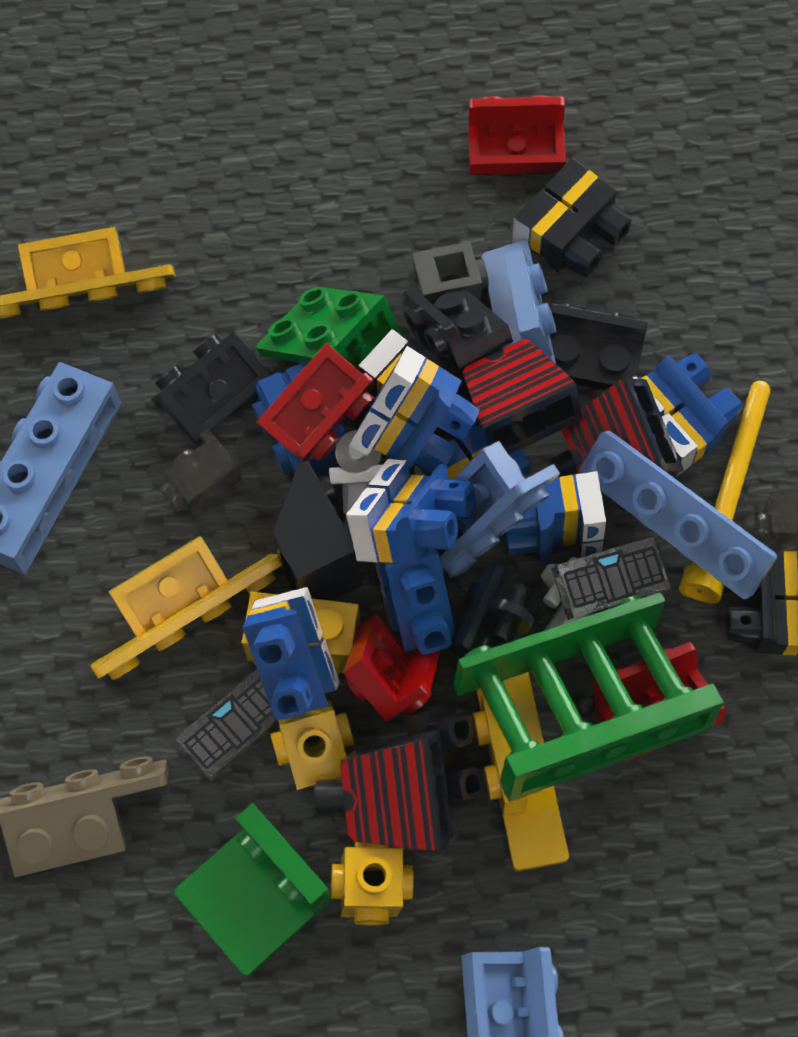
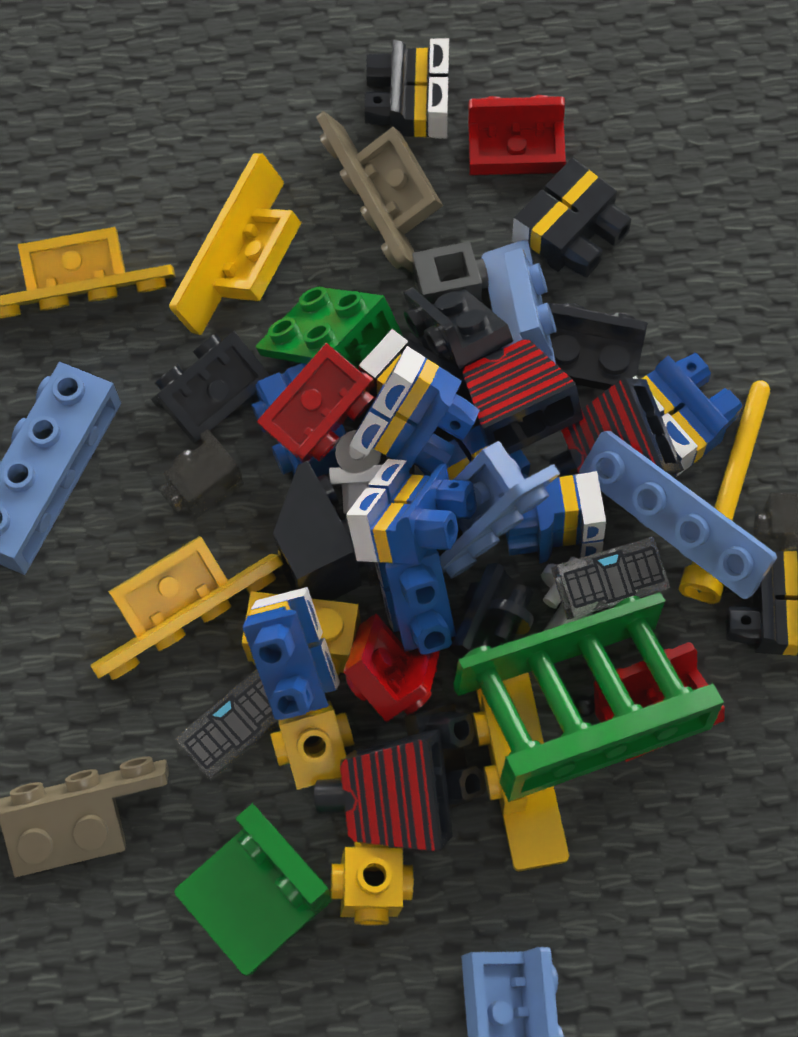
none -> yellow bracket [169,153,301,335]
none -> dark tan bracket [316,111,443,273]
none -> black hips [364,38,449,138]

